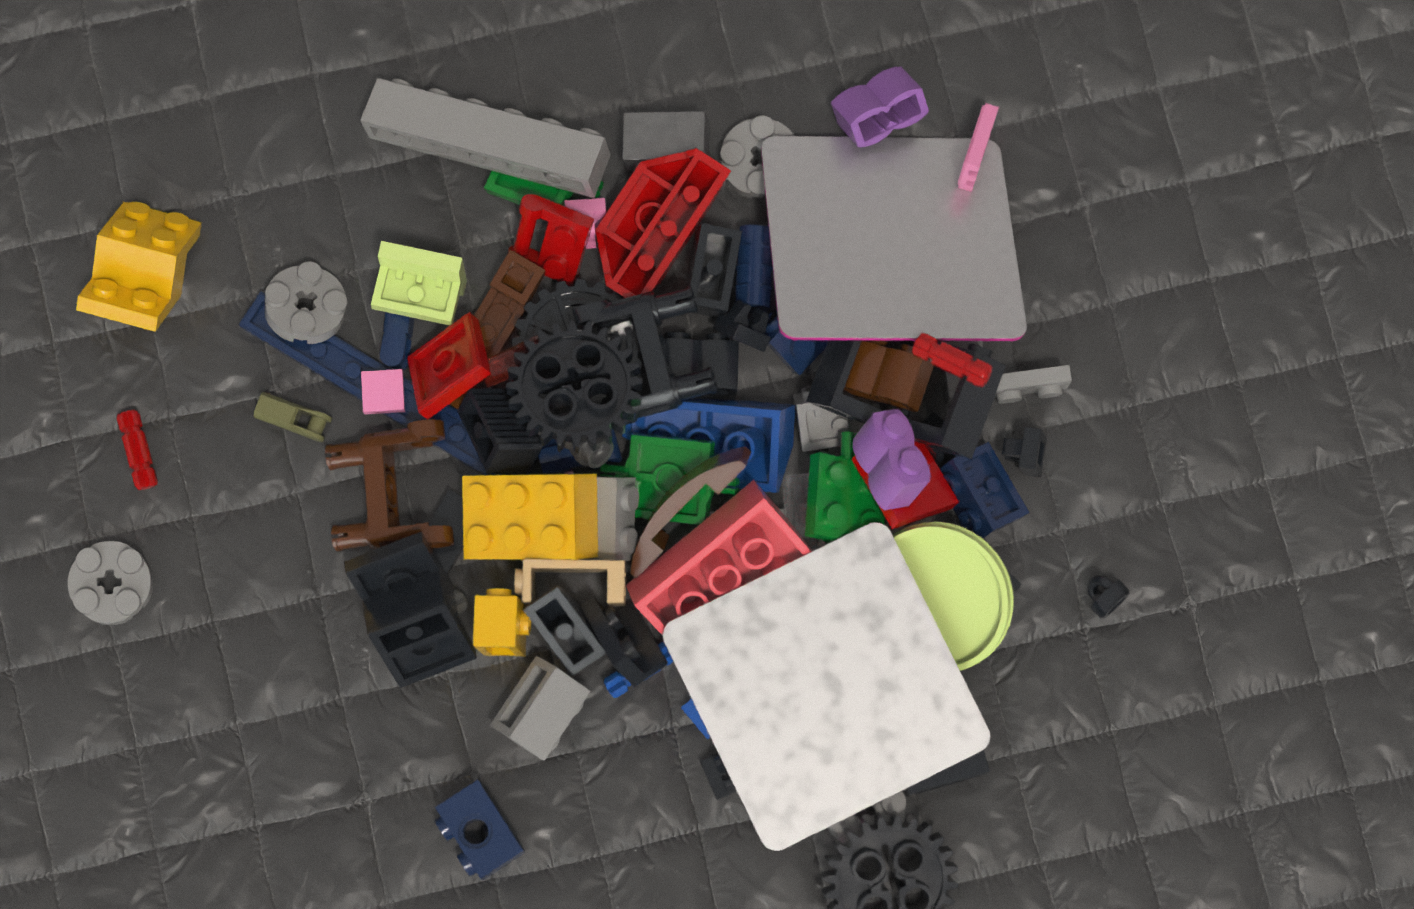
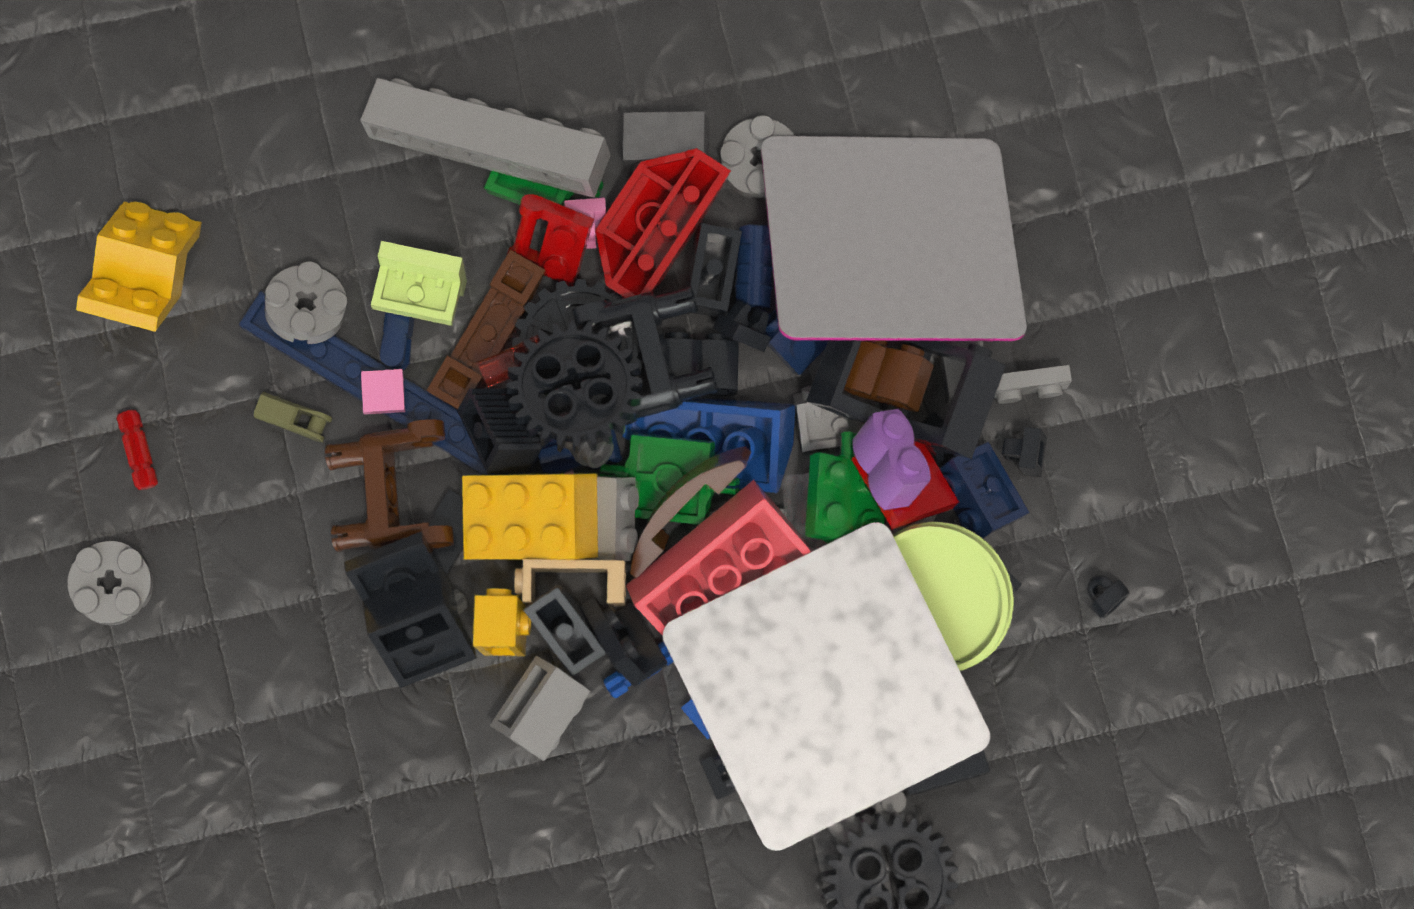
red plate [407,312,491,420] -> none
dark blue brick [434,780,525,880] -> none
medium lavender brick [831,67,929,147] -> none
red axle [912,333,992,387] -> none
bright pink tile [957,103,999,192] -> none

